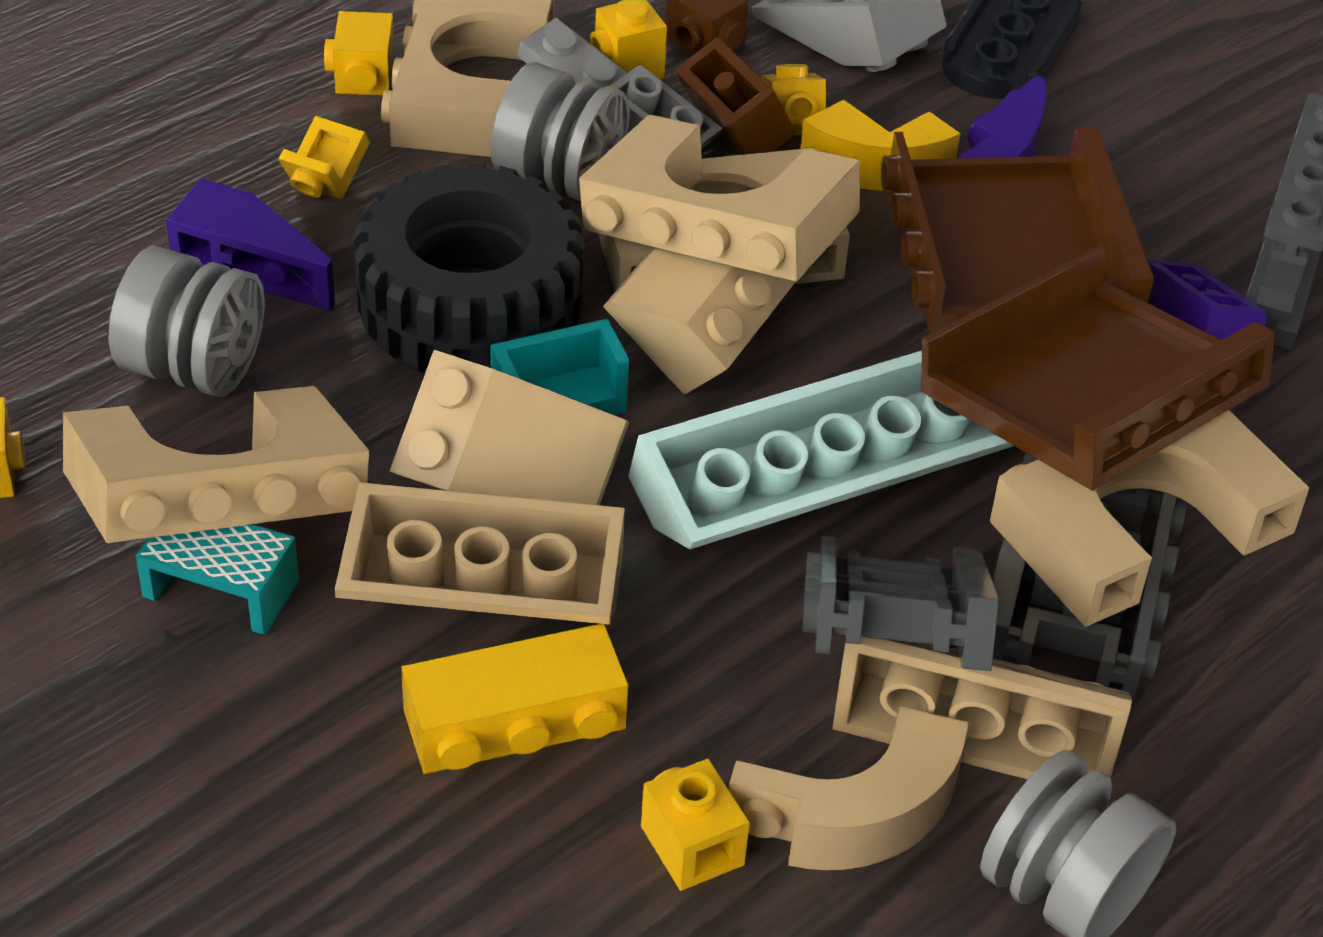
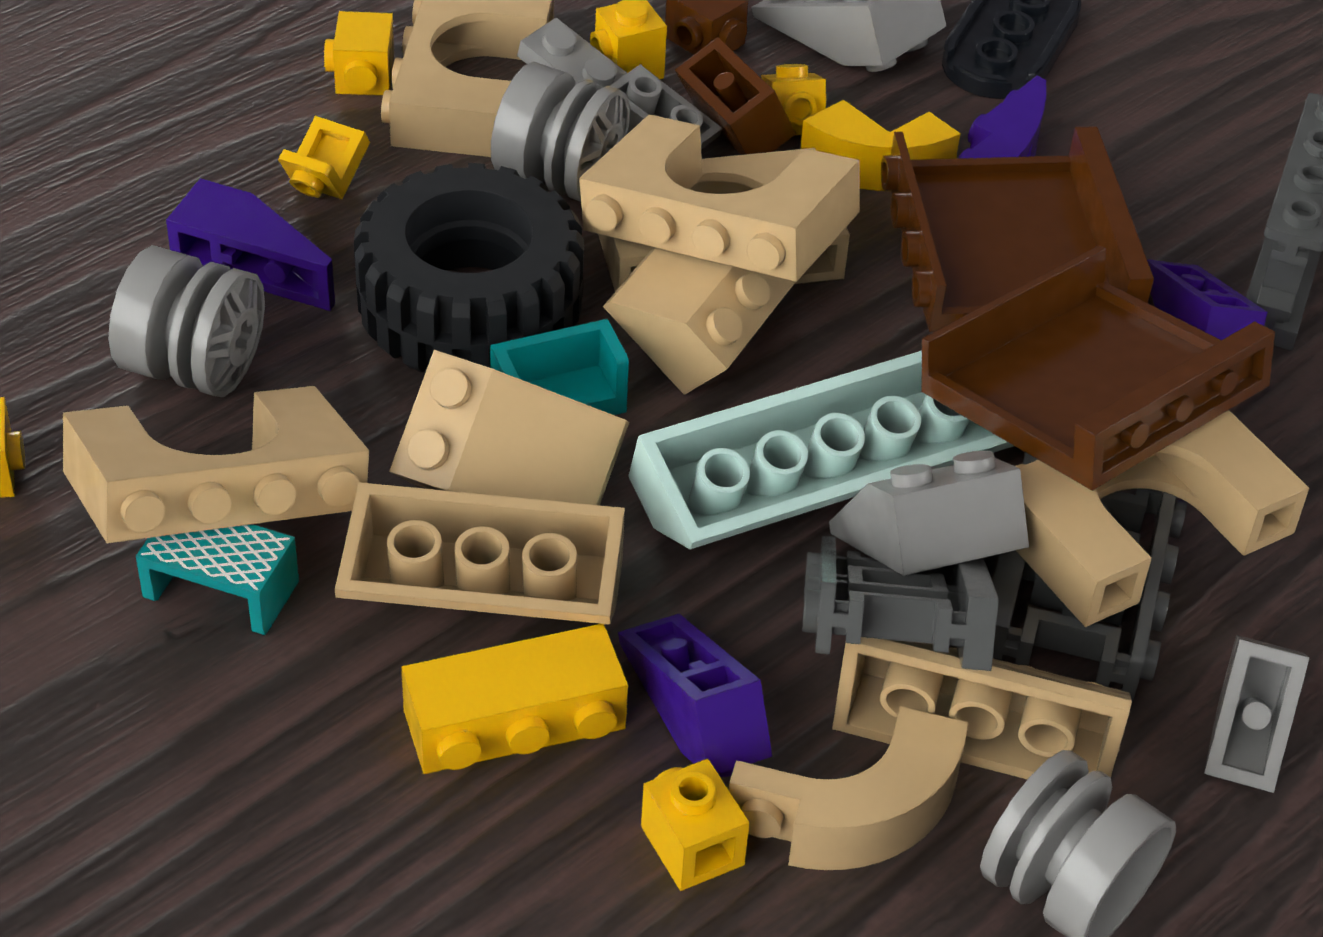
none -> dark purple slope [618,614,773,777]
none -> light grey slope [829,451,1029,576]
none -> light grey slope [1204,635,1309,793]

